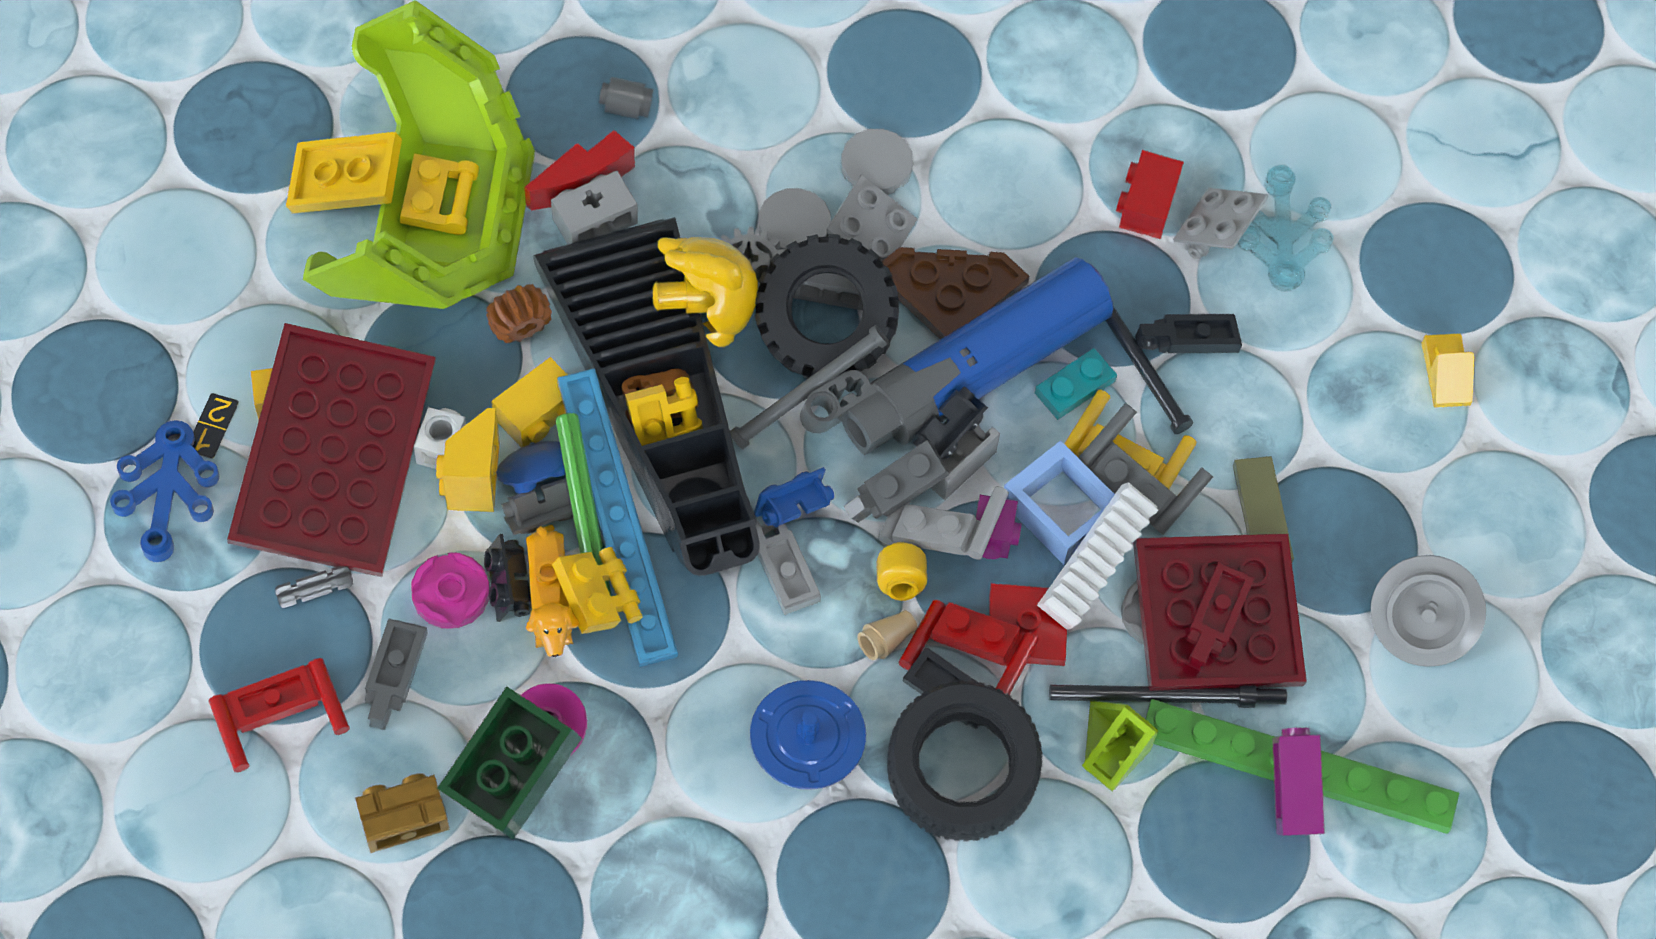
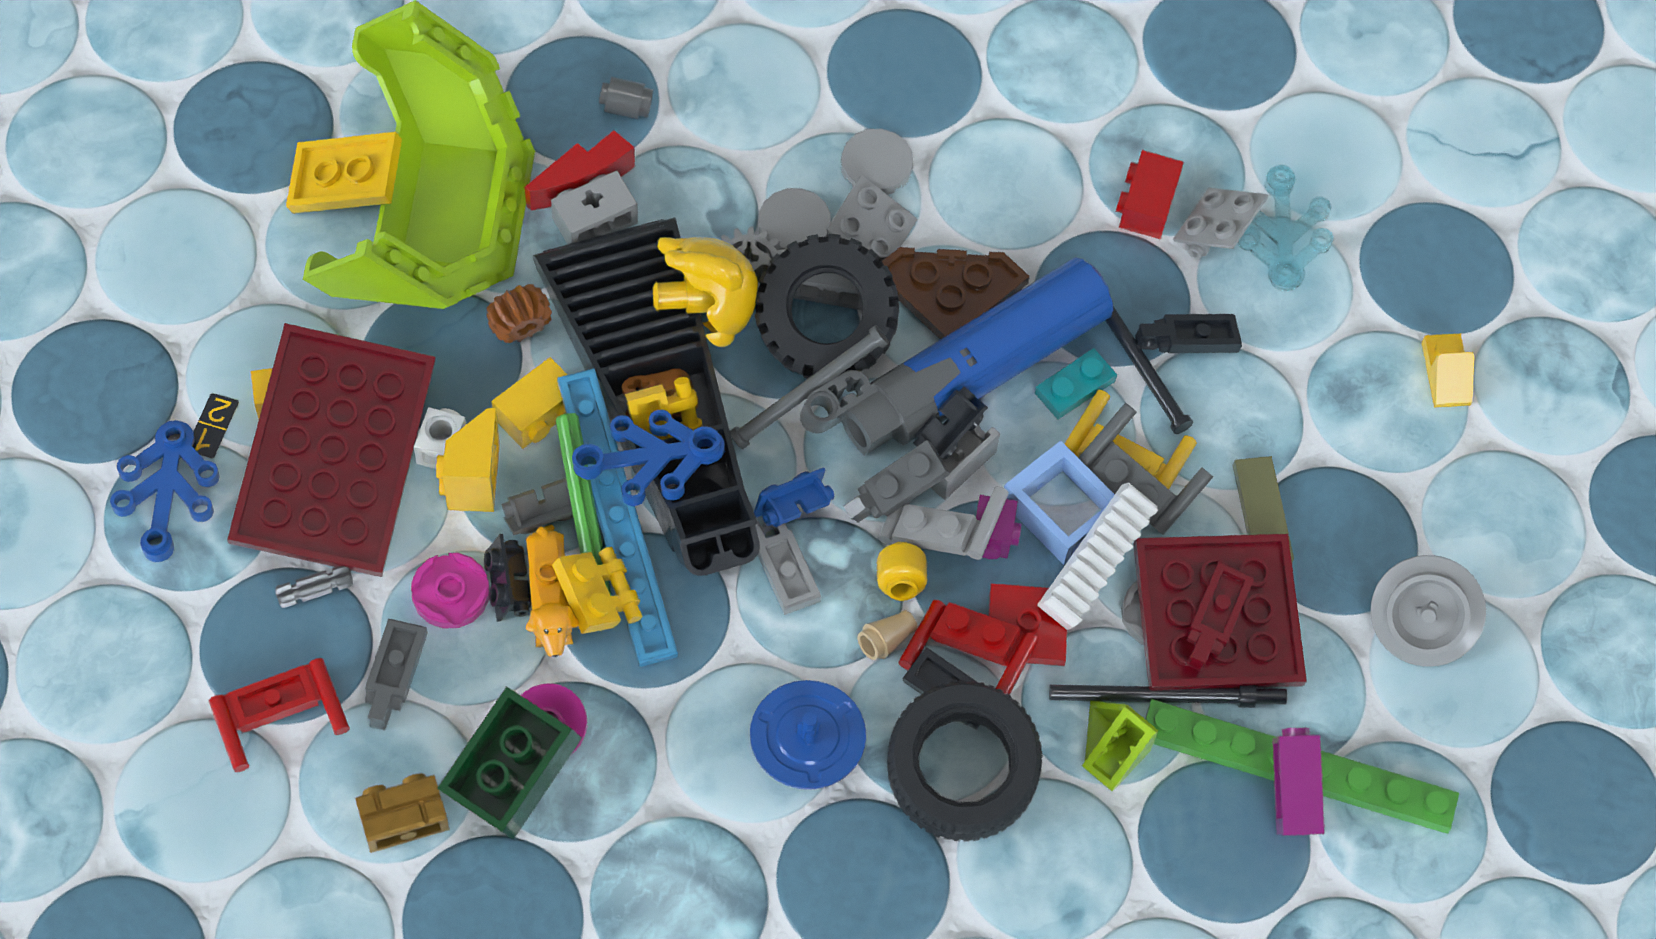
yellow plate [400,153,479,235] -> none
blue dish [496,441,565,494] -> none
none -> blue plant [572,410,725,506]

